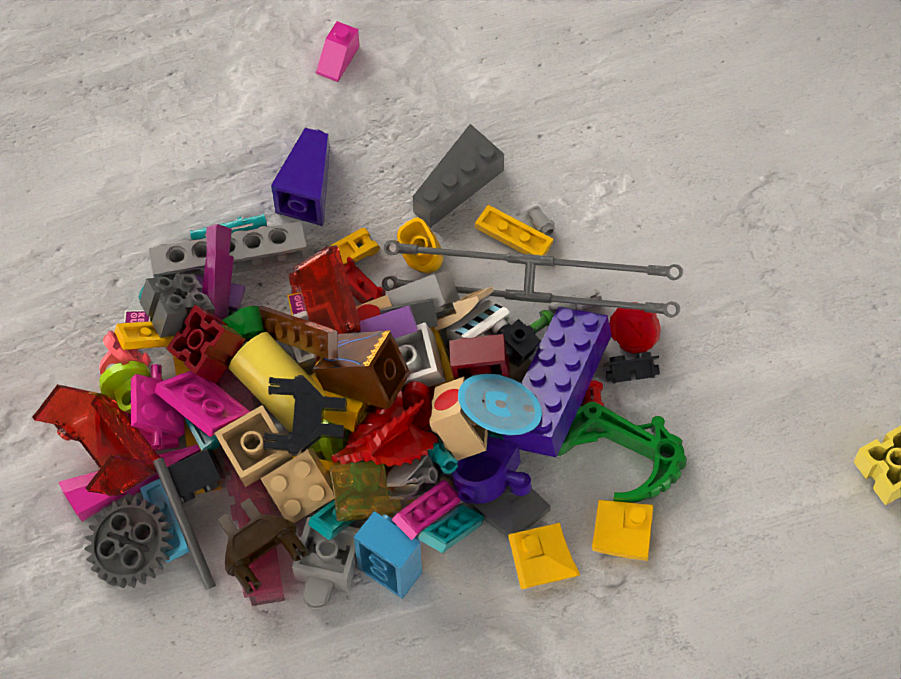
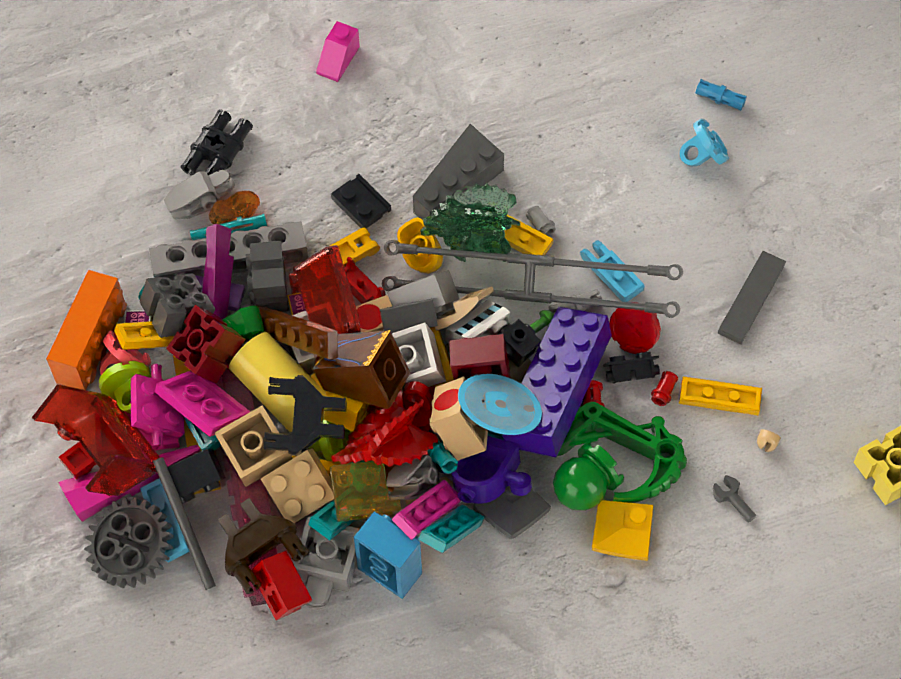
dark purple slope [271,127,330,226] -> none
medium lavender tile [358,305,418,339] -> none
yellow plate [508,523,580,589] -> none
none -> orange brick [46,270,127,392]
none -> red tile [59,441,98,480]
none -> light grey hinge [164,169,235,219]
none -> black pin [181,109,253,176]
none -> clear orange piece [209,191,260,224]
none -> dark grey brick [246,241,289,312]
none -> red hinge [252,551,312,621]
none -> black plate [331,174,391,229]
none -> clear green piece [420,183,521,262]
none -> green tile [553,441,624,511]
none -> medium azure hinge [580,240,645,302]
none -> red pin [651,371,678,406]
none -> yellow tile [679,376,762,416]
none -> medium azure tile [680,119,729,166]
none -> dark azure pin [695,79,747,111]
none -> dark grey bar [713,475,756,522]
none -> dark grey tile [718,251,786,344]
none -> tan hinge [757,429,781,452]

